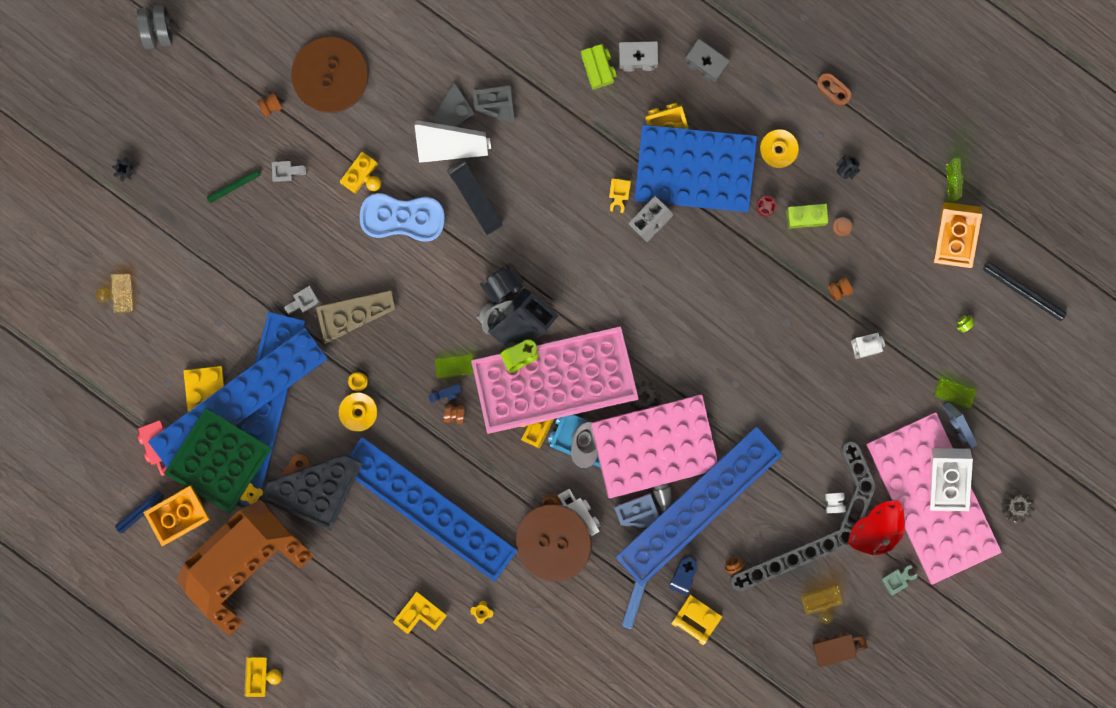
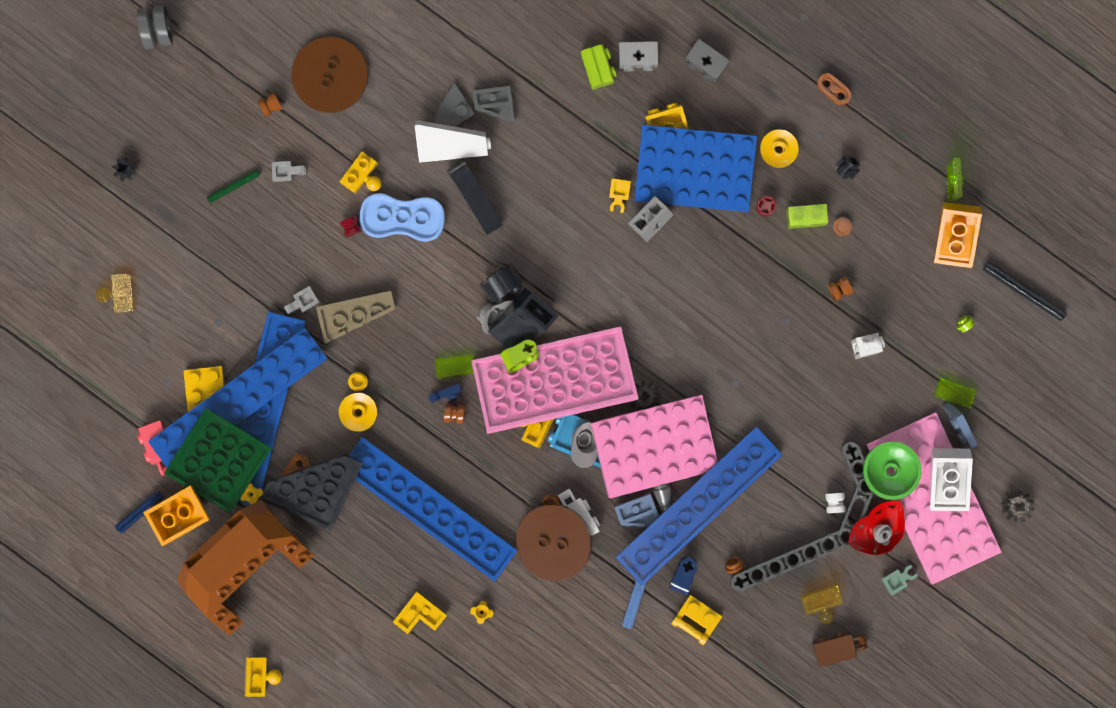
none -> dark red wheel [340,216,363,237]
none -> bright green dish [863,442,922,500]
none -> light grey plate [873,524,892,543]

